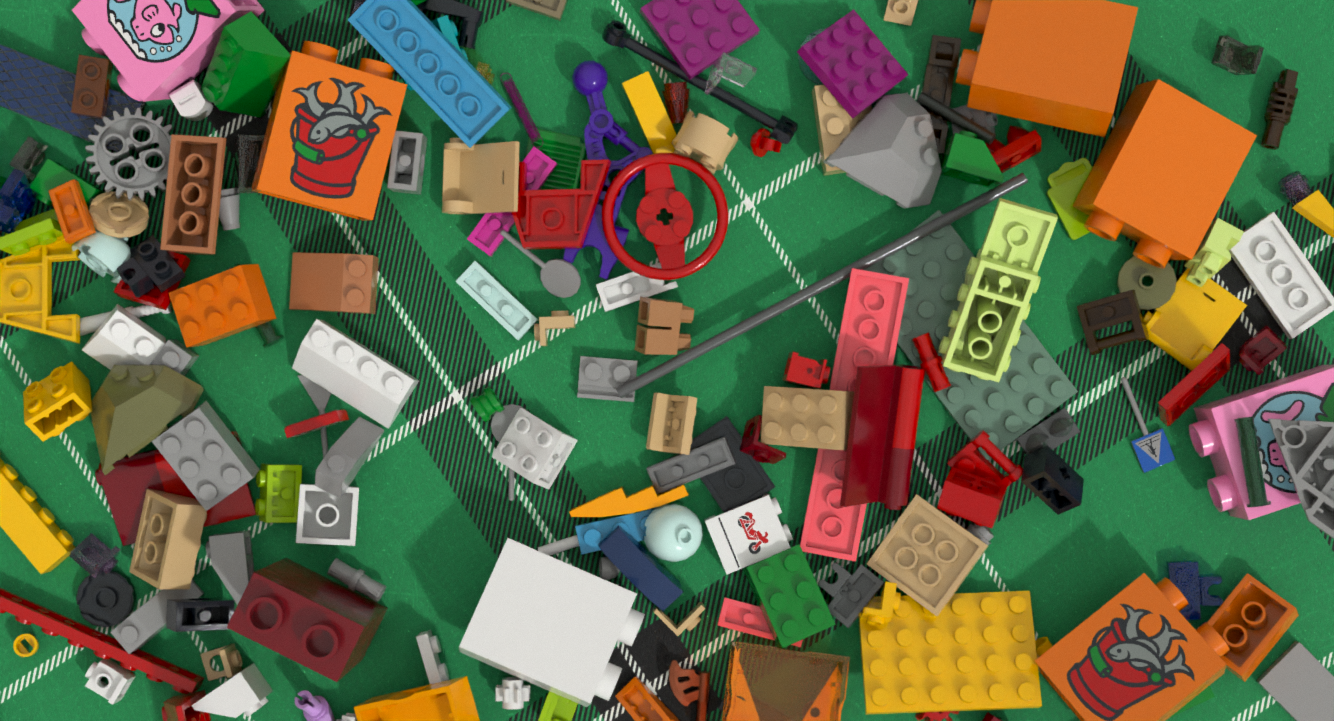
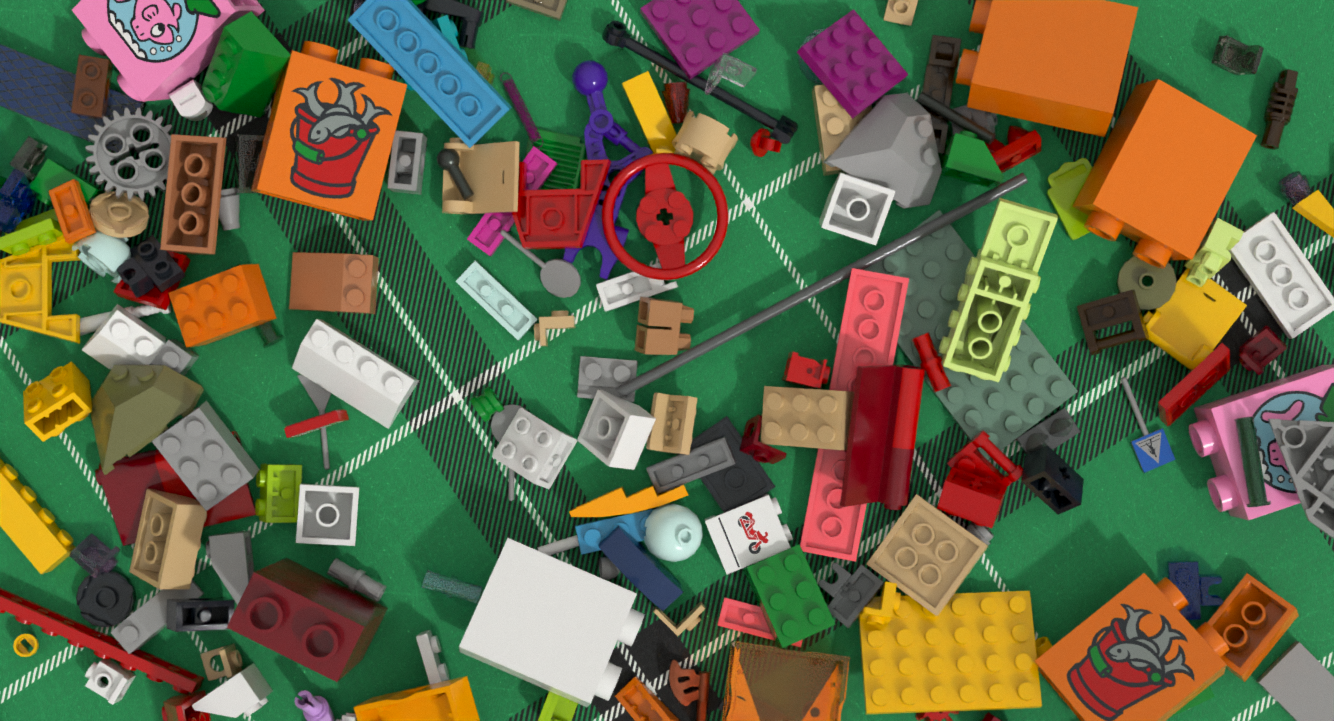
light grey slope [315,417,384,499] -> none
white gear [495,677,530,709] -> none
none -> clear light blue pin [422,570,482,604]
none -> pearl dark grey bar [437,148,474,200]
none -> white slope [577,389,656,470]
none -> white slope [819,172,896,245]

